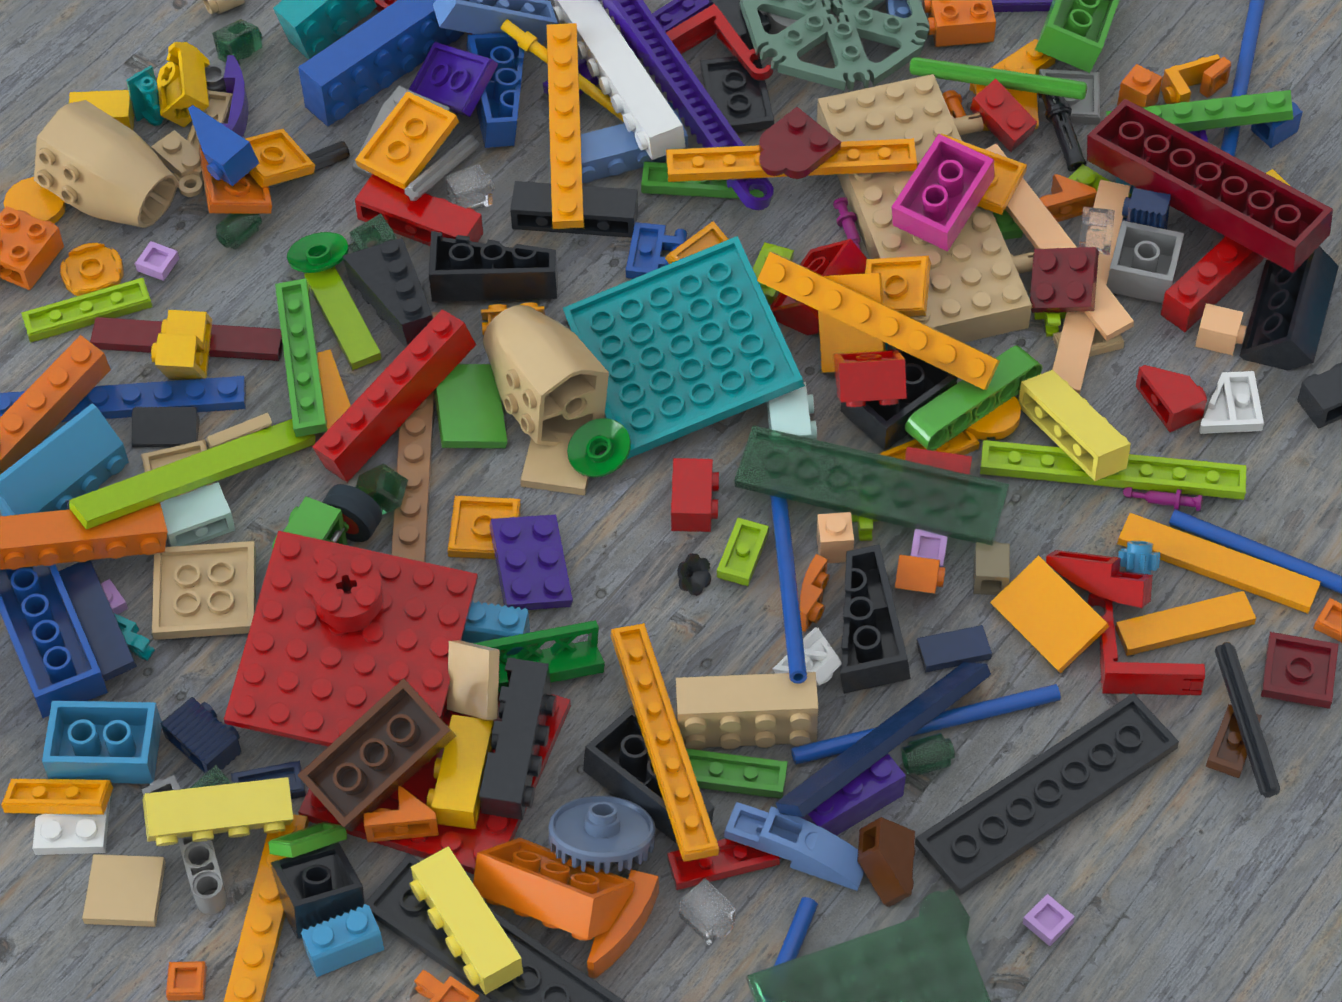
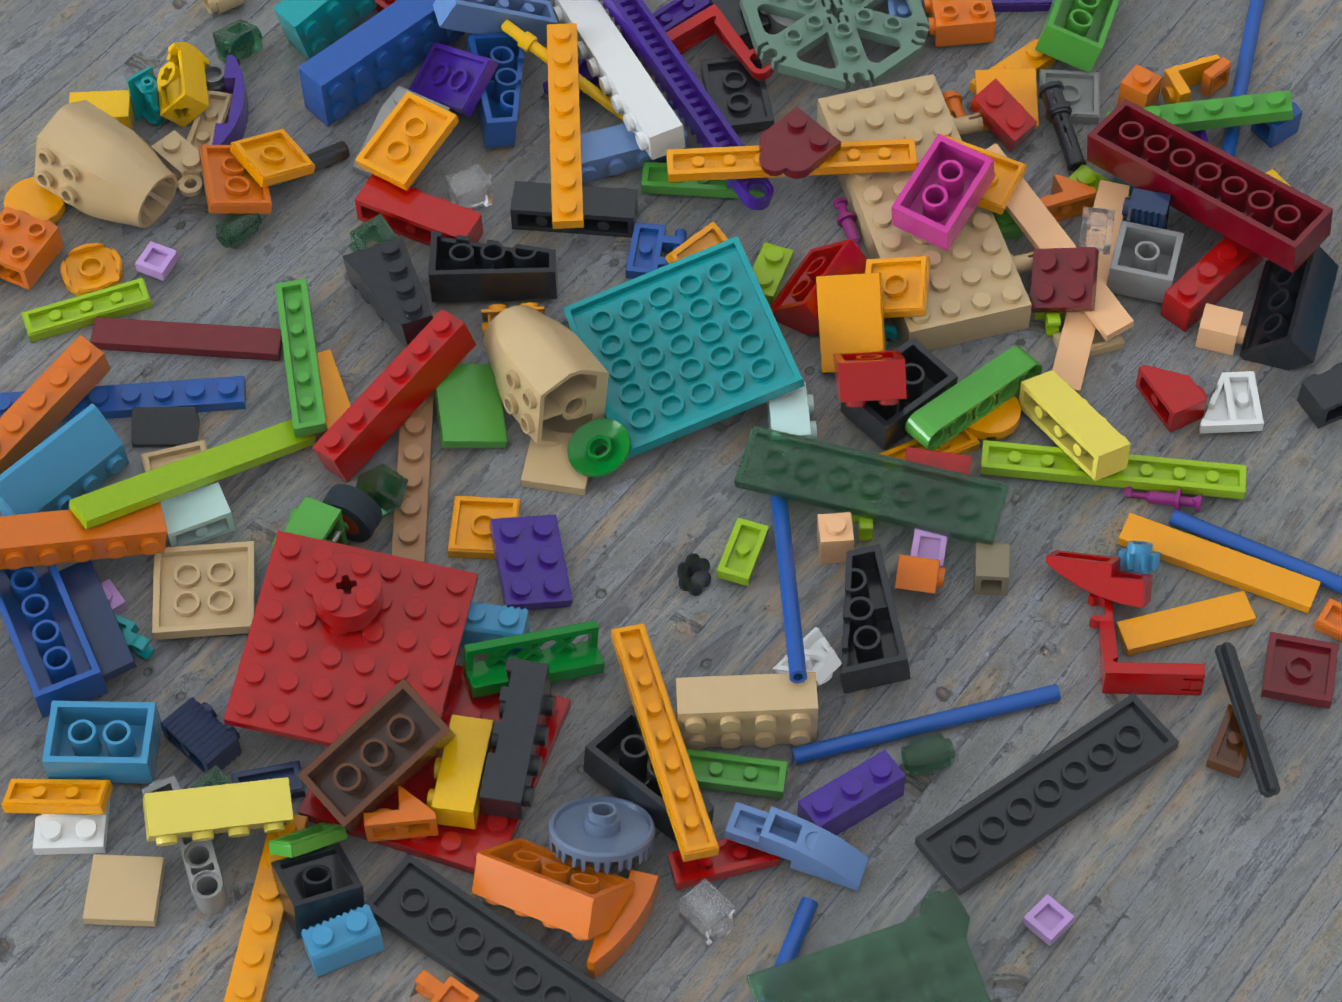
yellow brick [151,310,212,380] -> none
orange tile [166,961,207,1001] -> none
blue slope [188,105,259,186] -> none
tan tile [206,413,272,449] -> none
green dish [287,232,349,273] -> none
lime tile [304,266,382,370] -> none
light grey axle [404,135,480,201] -> none
light yellow brick [409,846,523,995] -> none
tan tile [447,640,500,720] -> none
red brick [671,458,719,532] -> none
light orange plate [757,252,1000,390] -> none
dark blue tile [776,662,991,817] -> none
orange slope [800,554,830,633] -> none
reddish brown slope [857,817,916,907] -> none
bright green axle [909,57,1087,100] -> none
dark blue tile [916,625,992,673] -> none
light orange tile [990,555,1110,674] -> none

